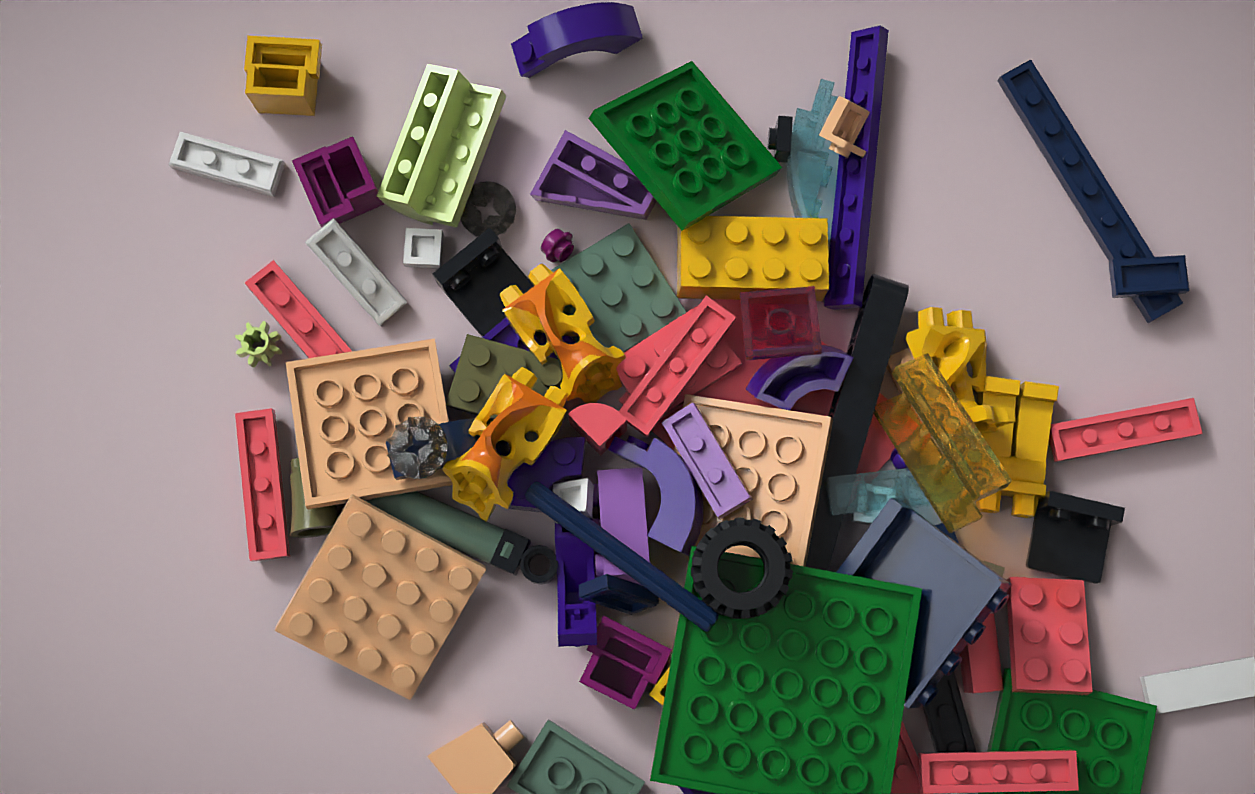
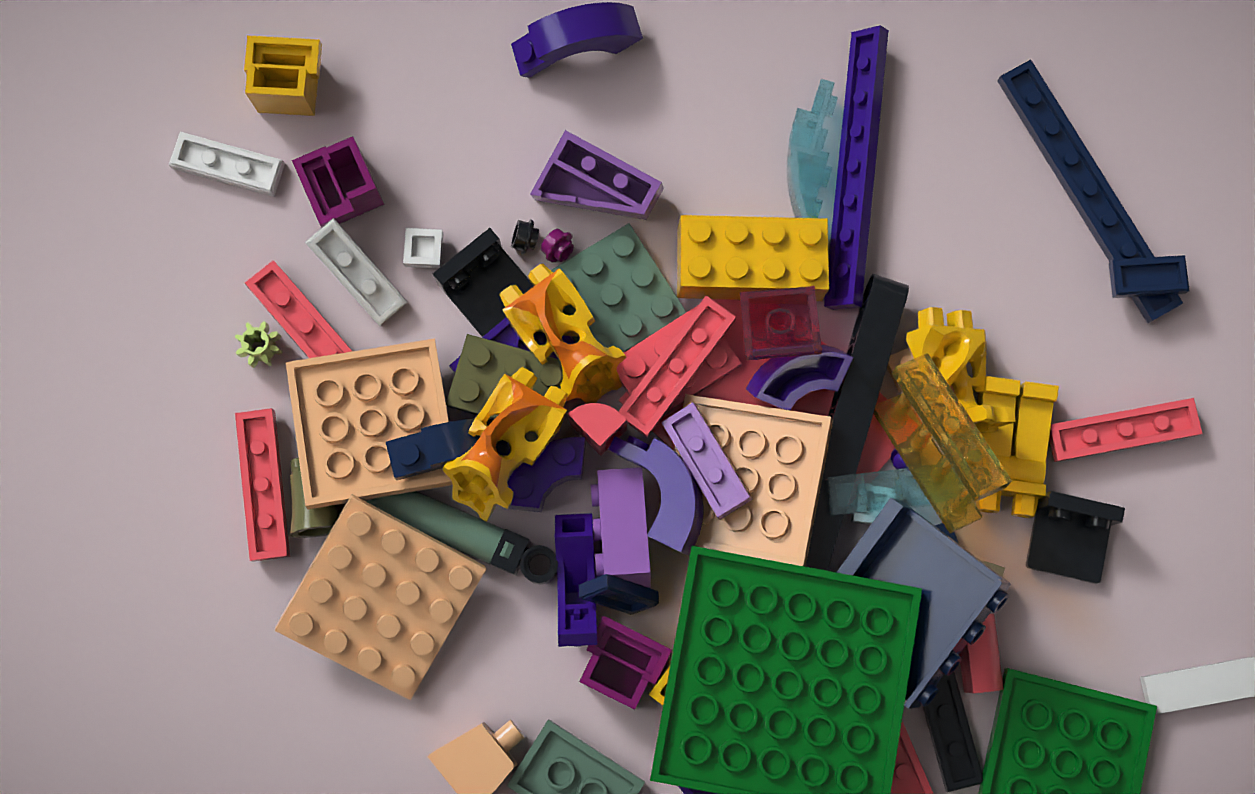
yellowish green brick [377,64,506,228] -> none
clear smoke gear [387,417,448,479] -> none
clear smoke gear [460,181,516,237] -> none
dark blue axle [525,481,719,632] -> none
white plate [553,478,594,524] -> none
green plate [588,61,783,231] -> none
black tyre [691,517,793,619] -> none
black plate [767,116,793,163] -> none
light nougat bracket [819,96,870,158] -> none
coral plate [918,750,1079,794] -> none
coral plate [1006,577,1093,695] -> none
none -> black plate [511,219,539,254]

